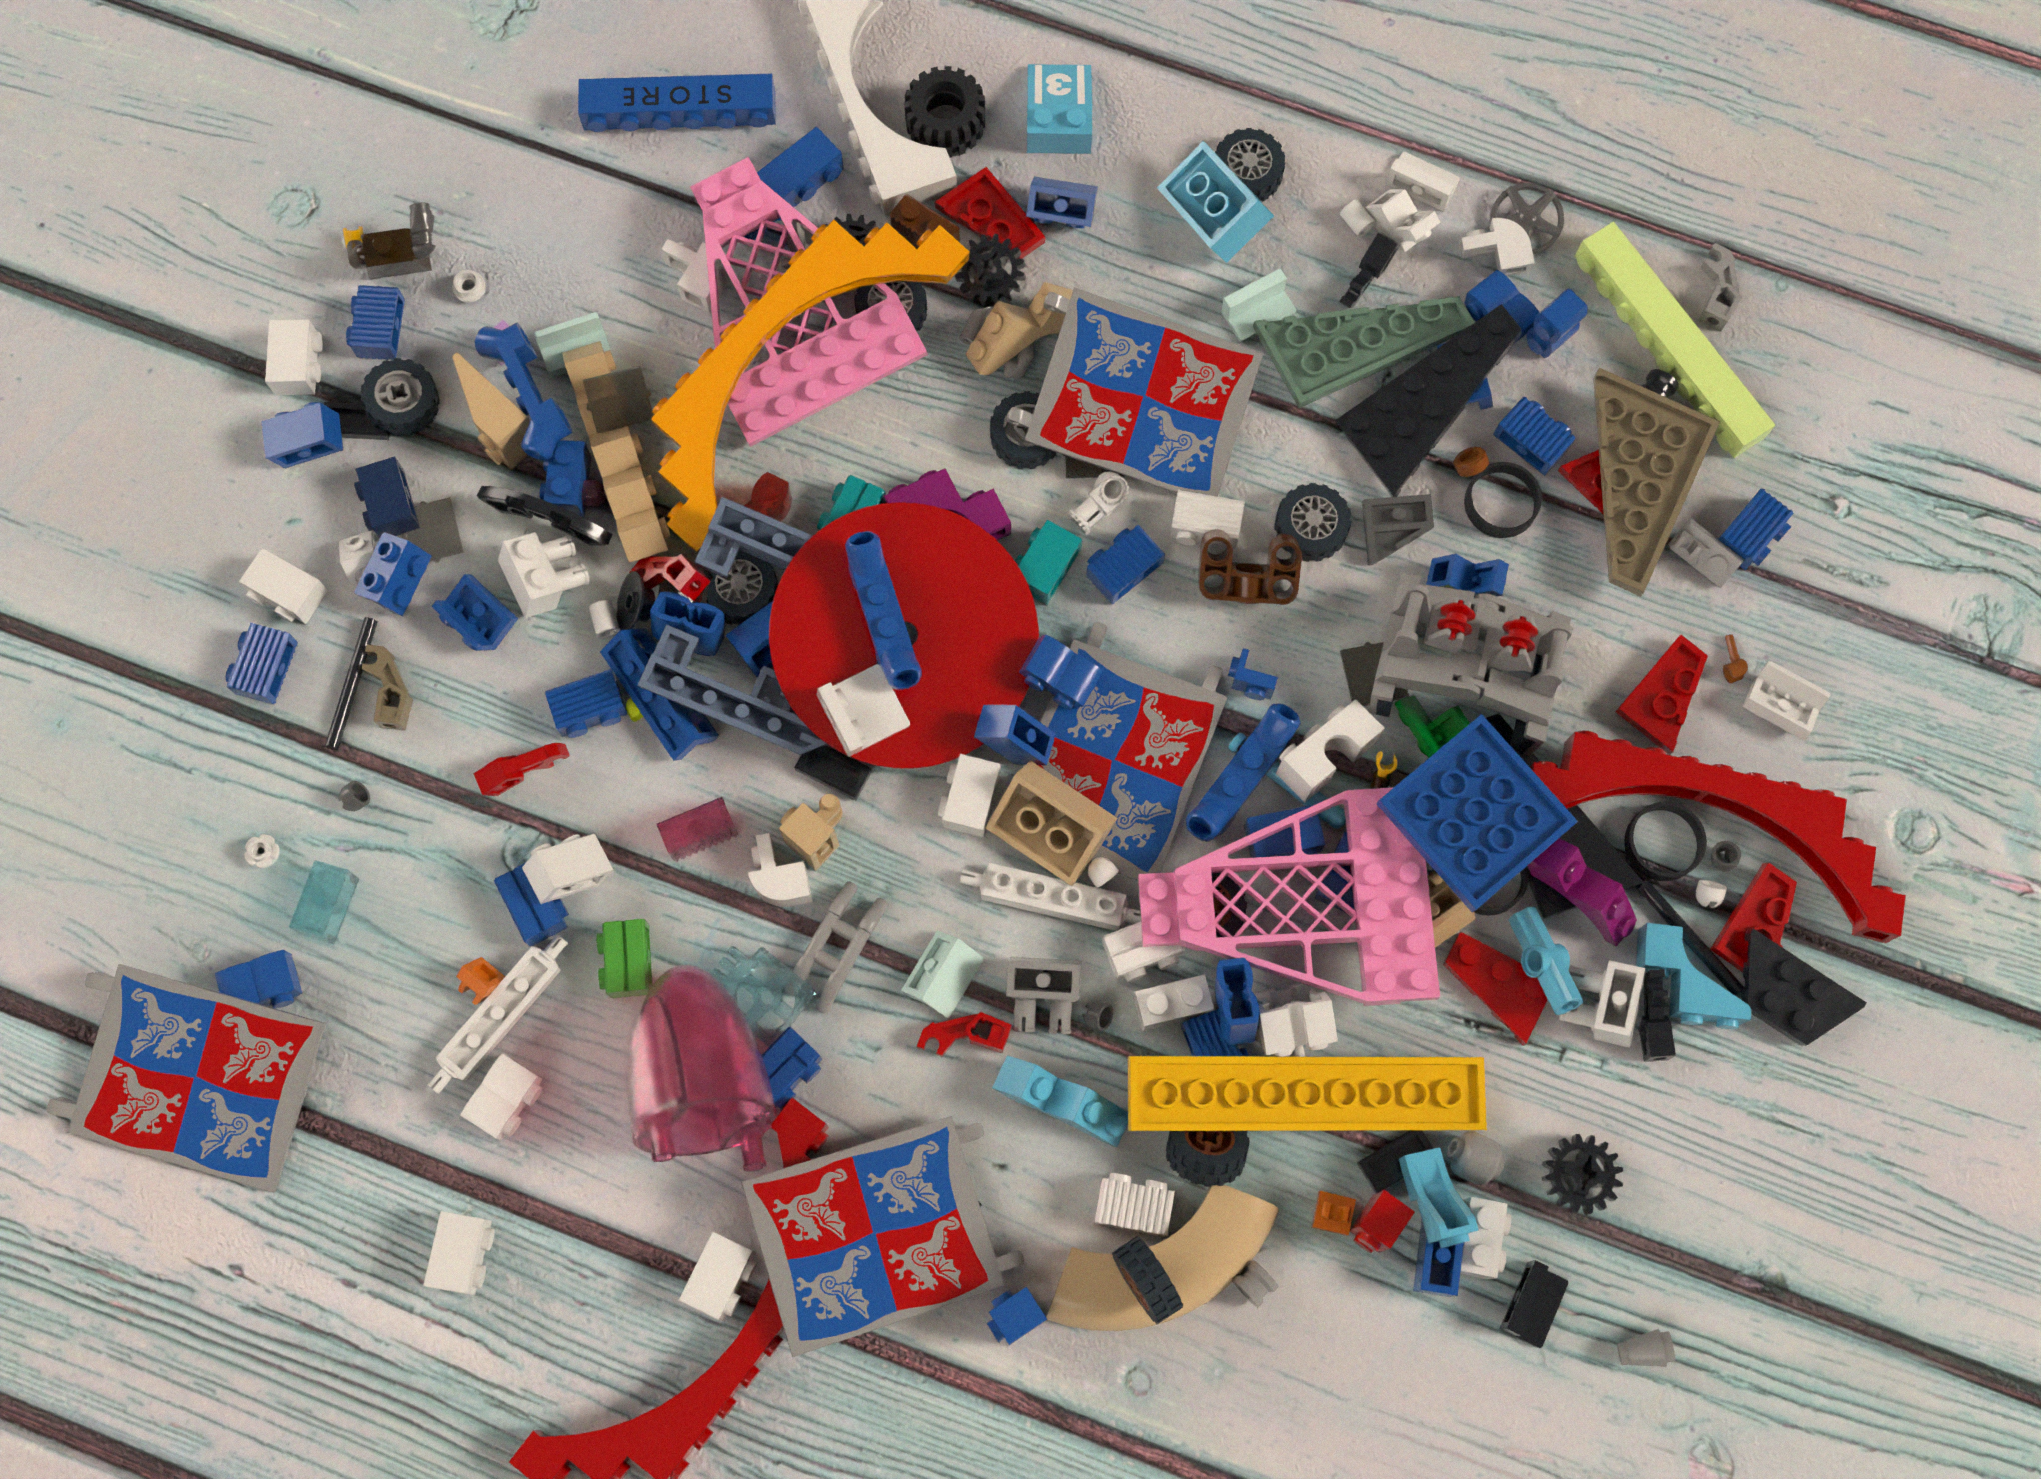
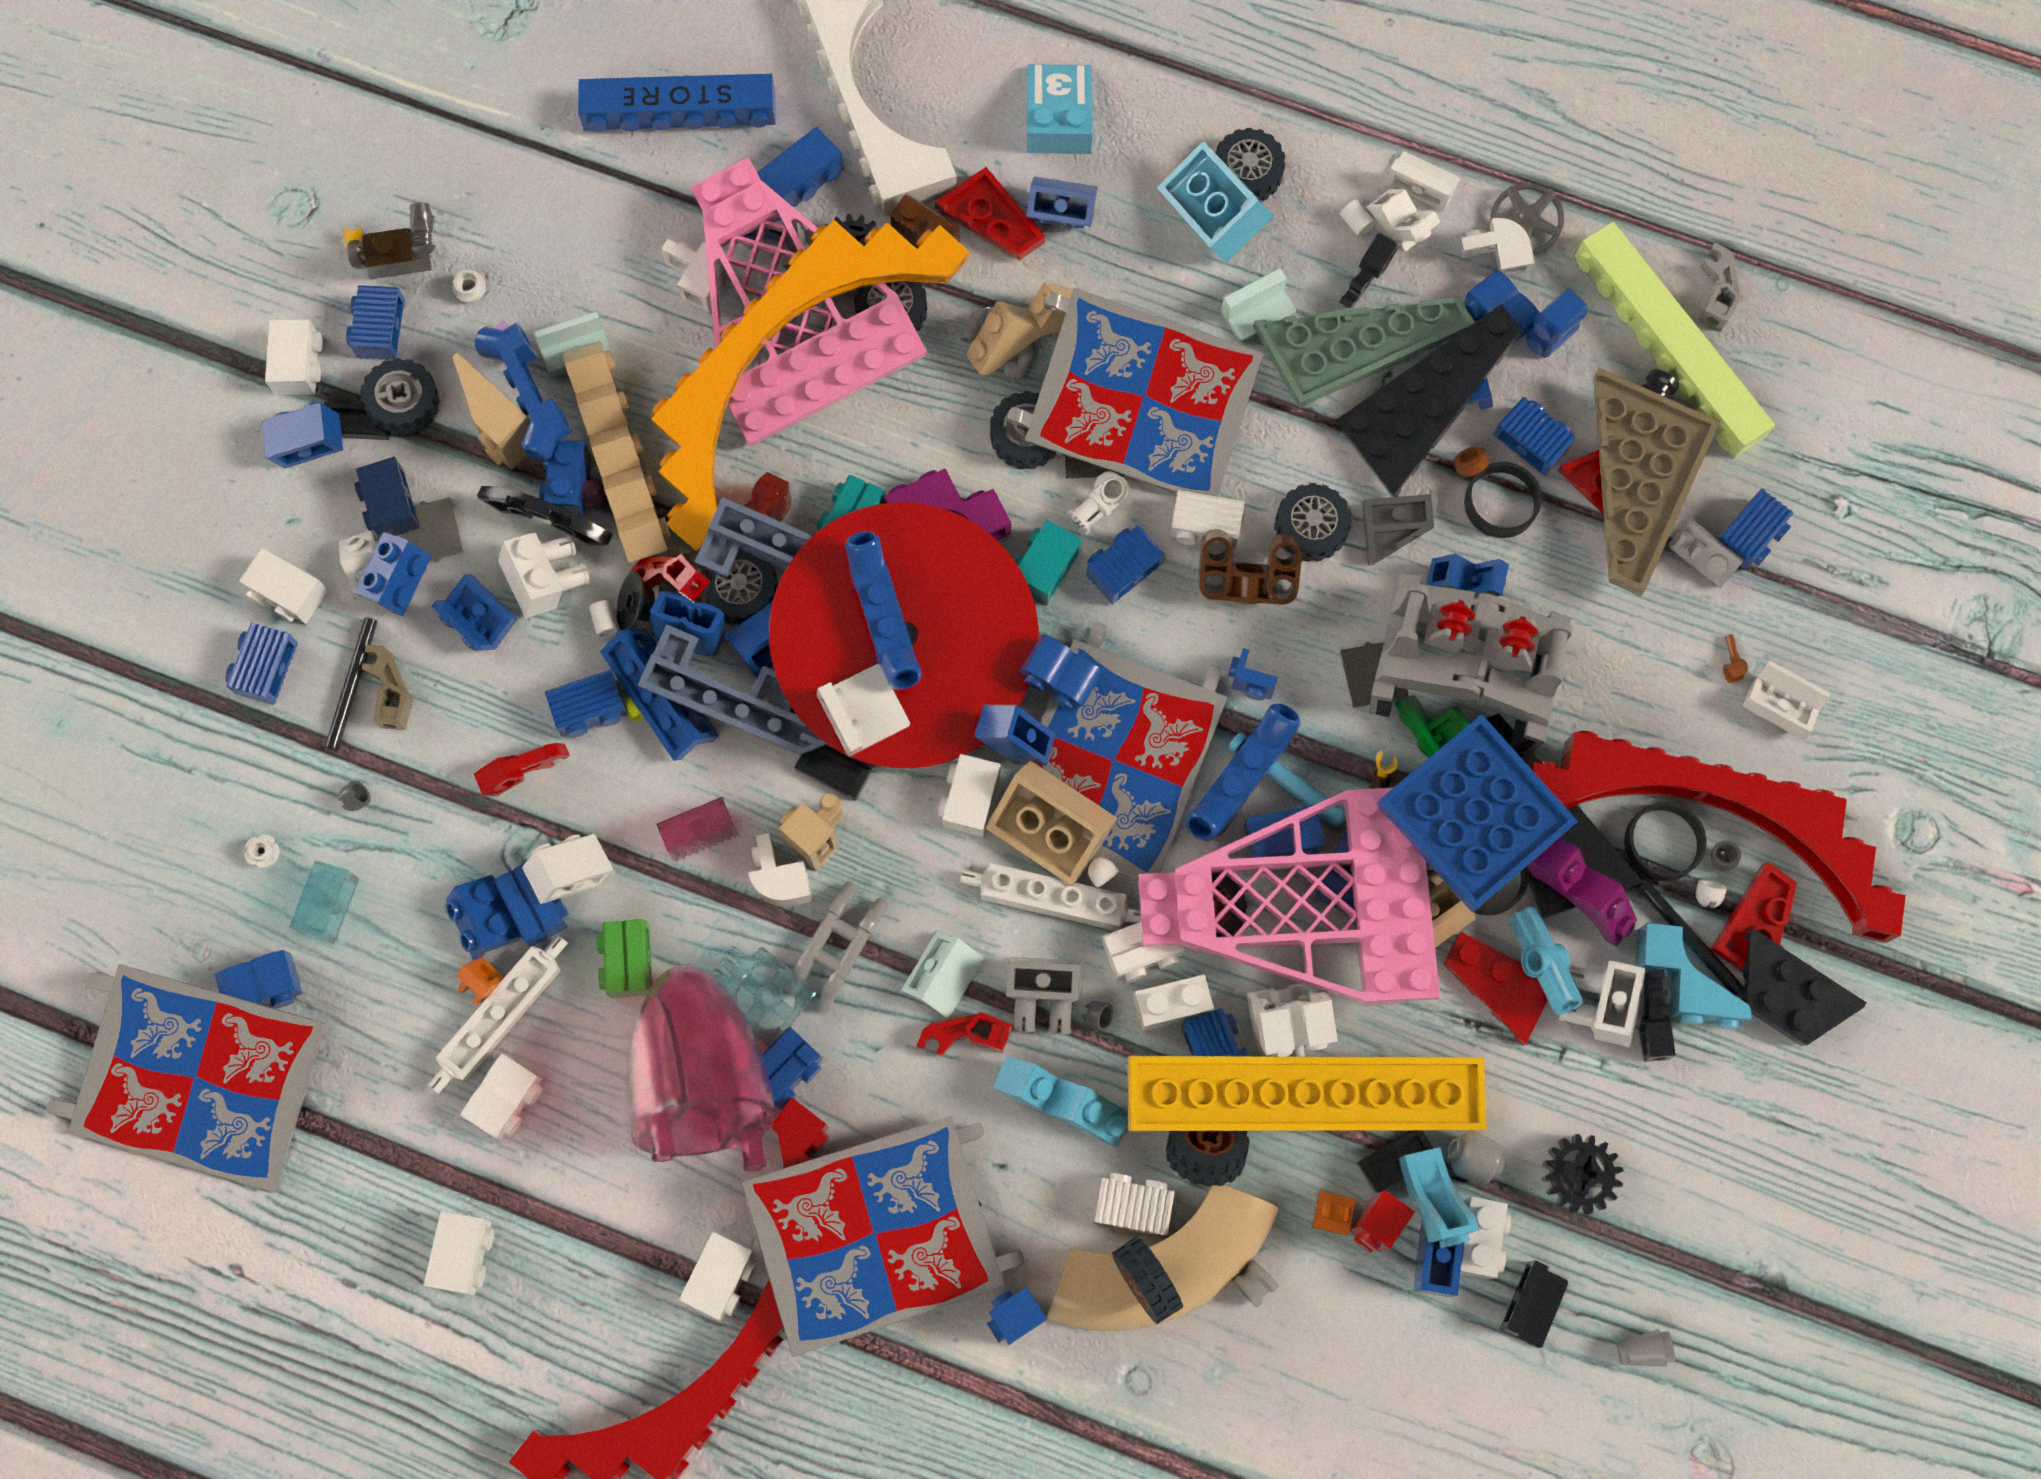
clear smoke piece [583,366,654,433] -> none
black tyre [904,66,985,158] -> none
black gear [955,234,1026,307] -> none
blue brick [1214,958,1260,1045] -> none
white arch [1276,699,1385,803] -> none
red wing [1615,634,1708,755] -> none
none -> blue bracket [445,874,521,960]

